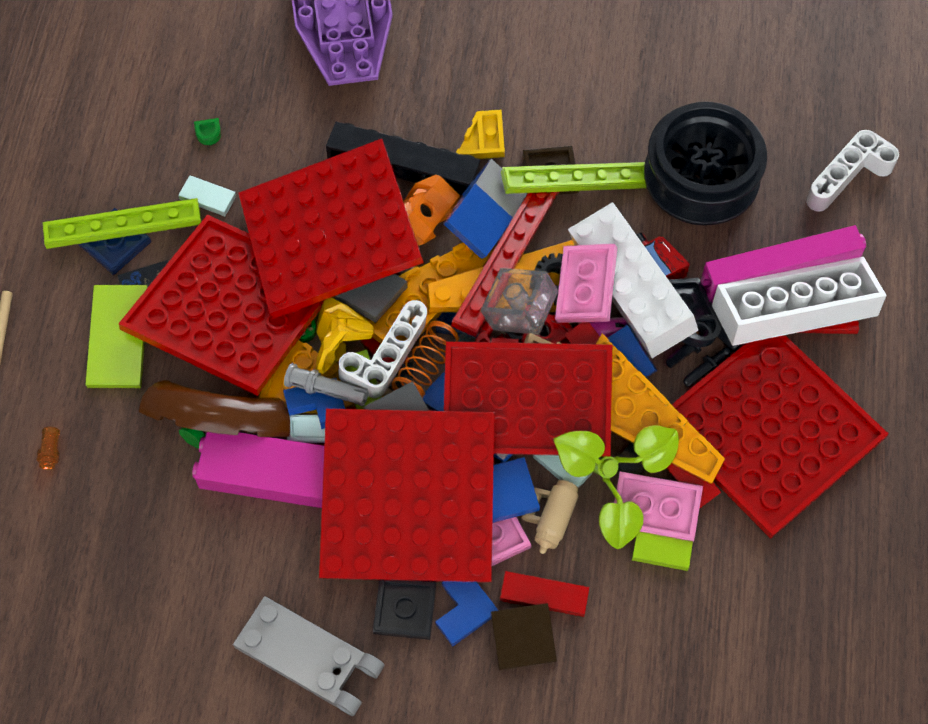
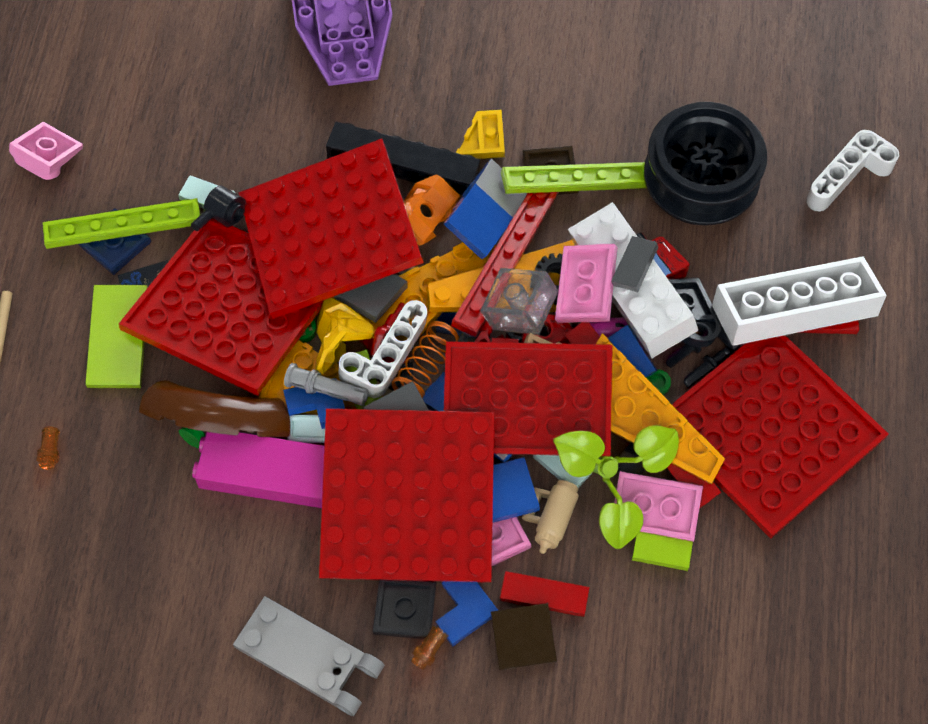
green tile [194,118,221,145] -> none
dark pink brick [701,225,866,304] -> none
none -> bright pink slope [9,122,83,180]
none -> black piece [191,185,246,231]
none -> red hand [370,302,405,357]
none -> clear orange animal [411,625,449,670]
none -> dark grey tile [611,236,658,292]
none -> green tile [647,369,671,396]

